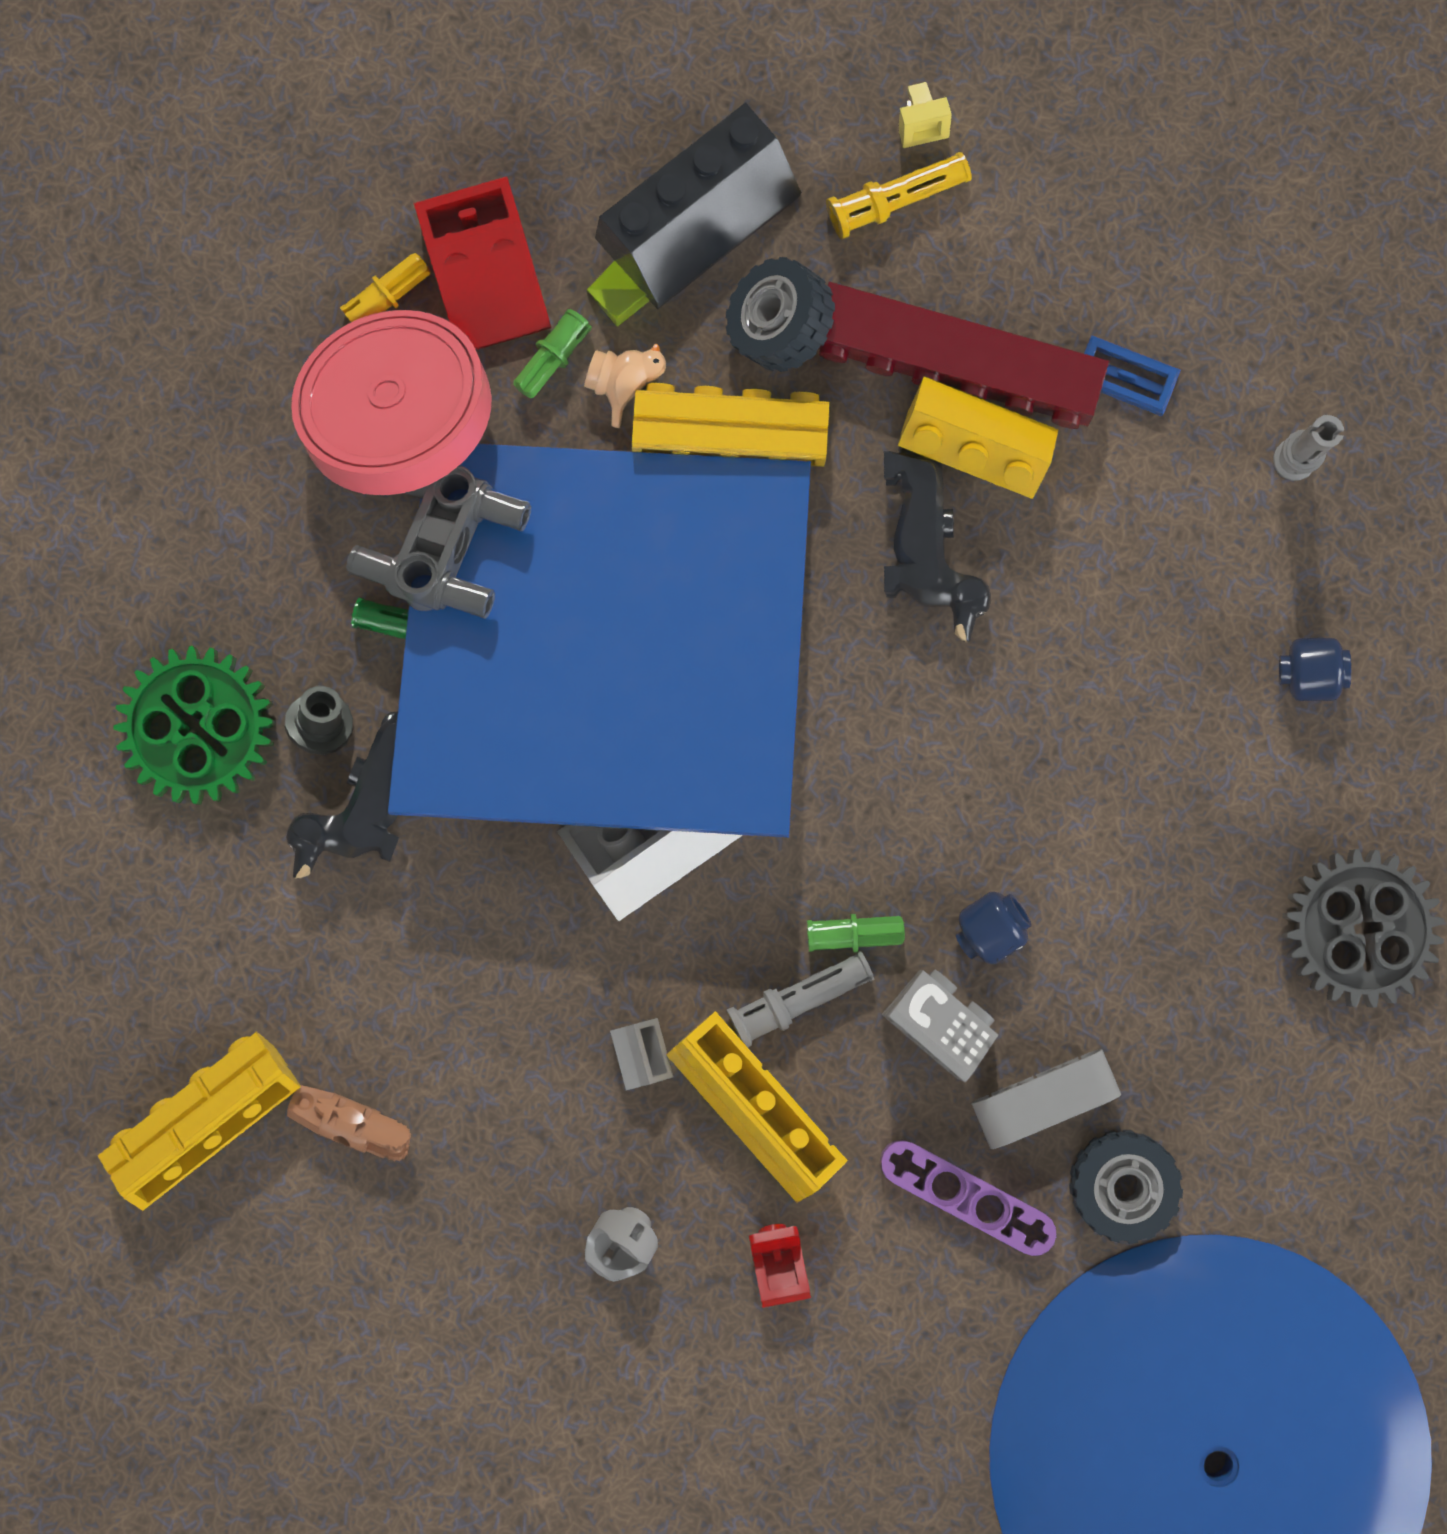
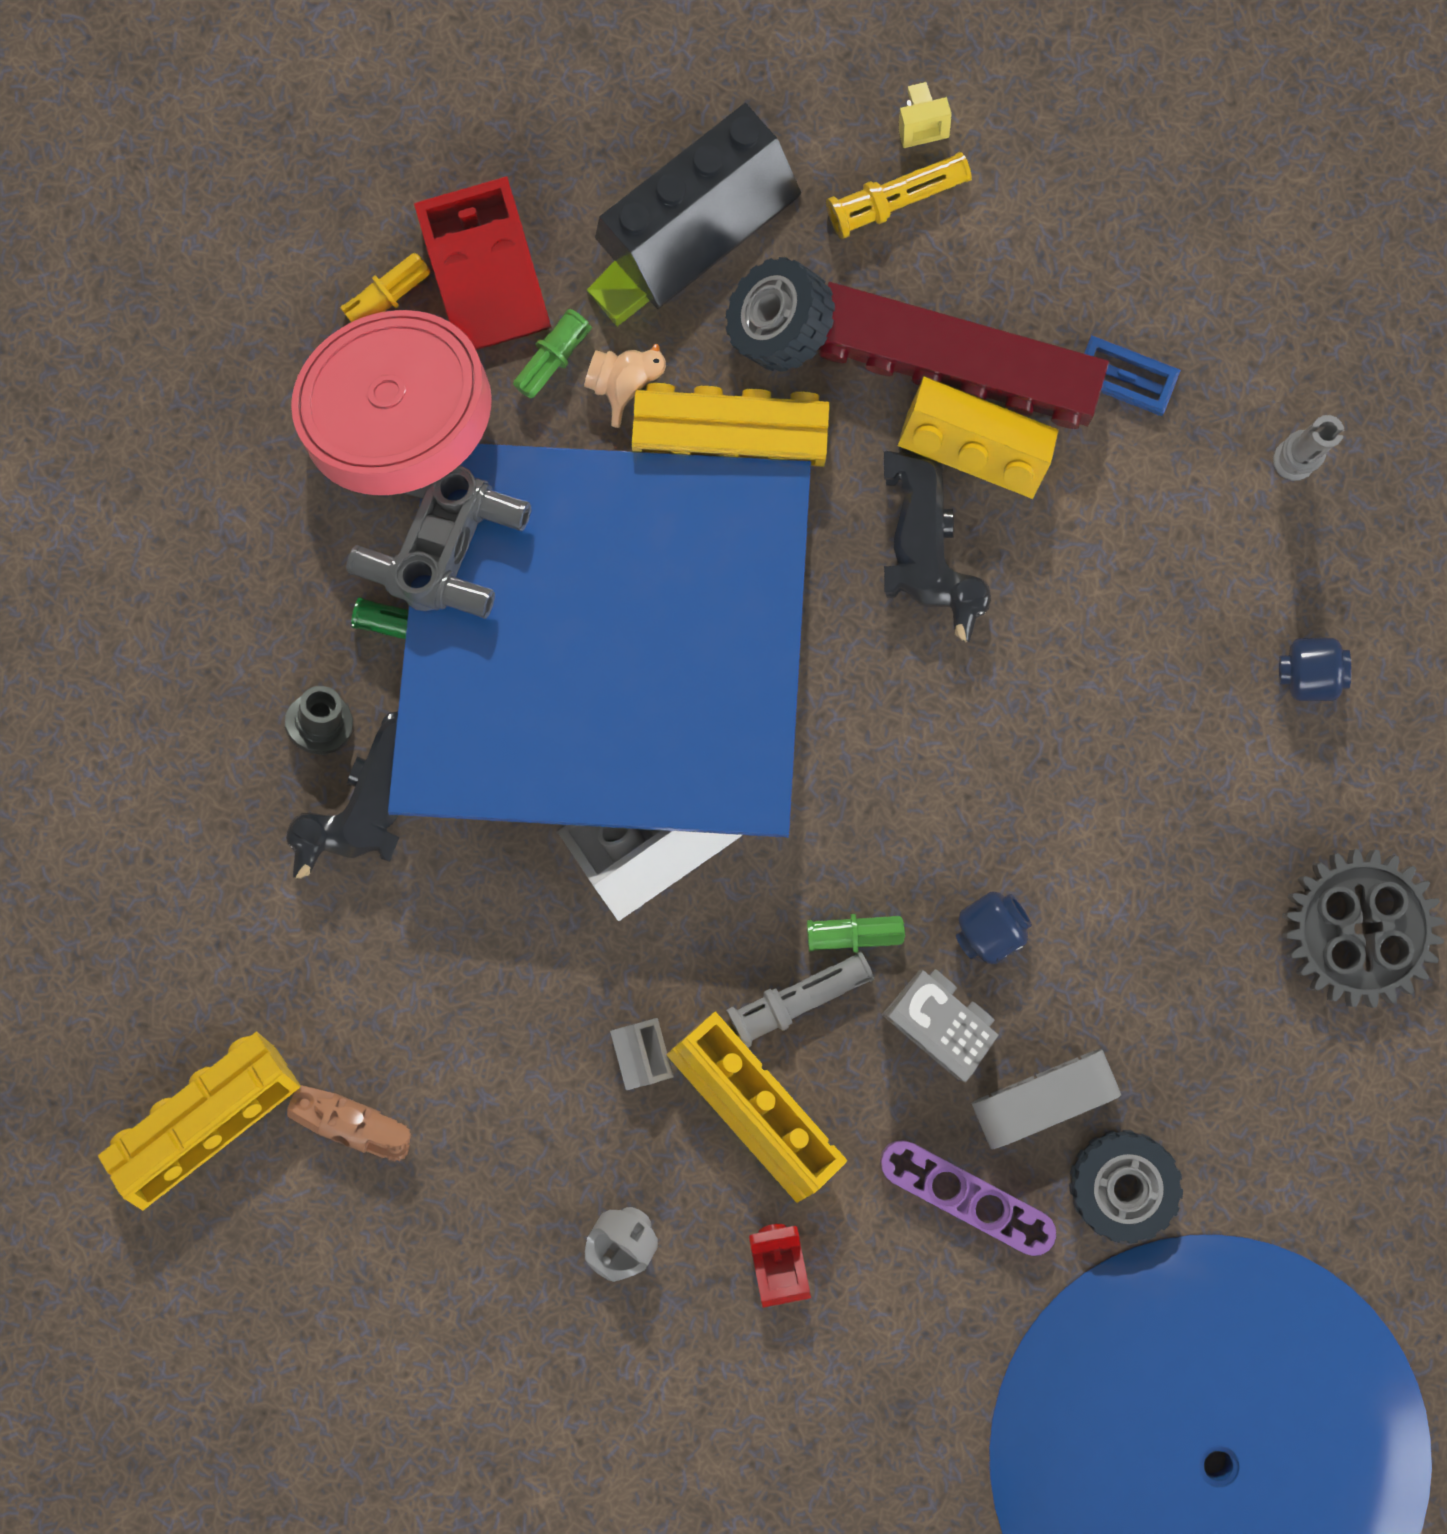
green gear [113,646,276,805] -> none

